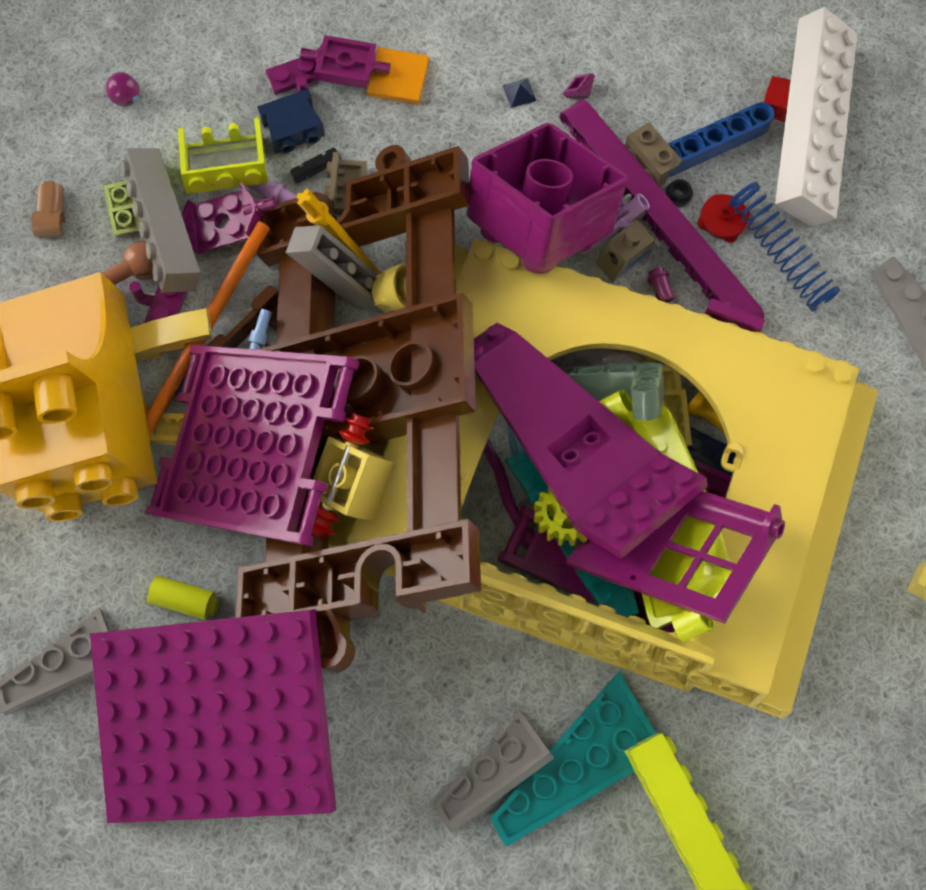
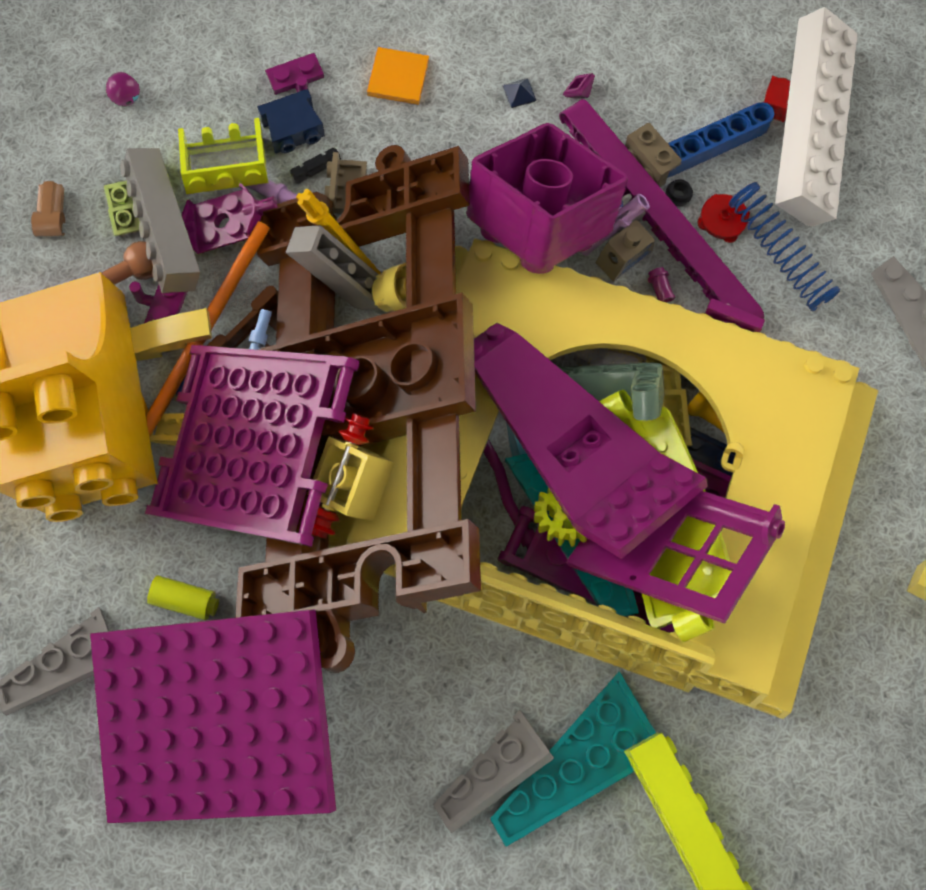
magenta plate [300,35,391,89] -> none

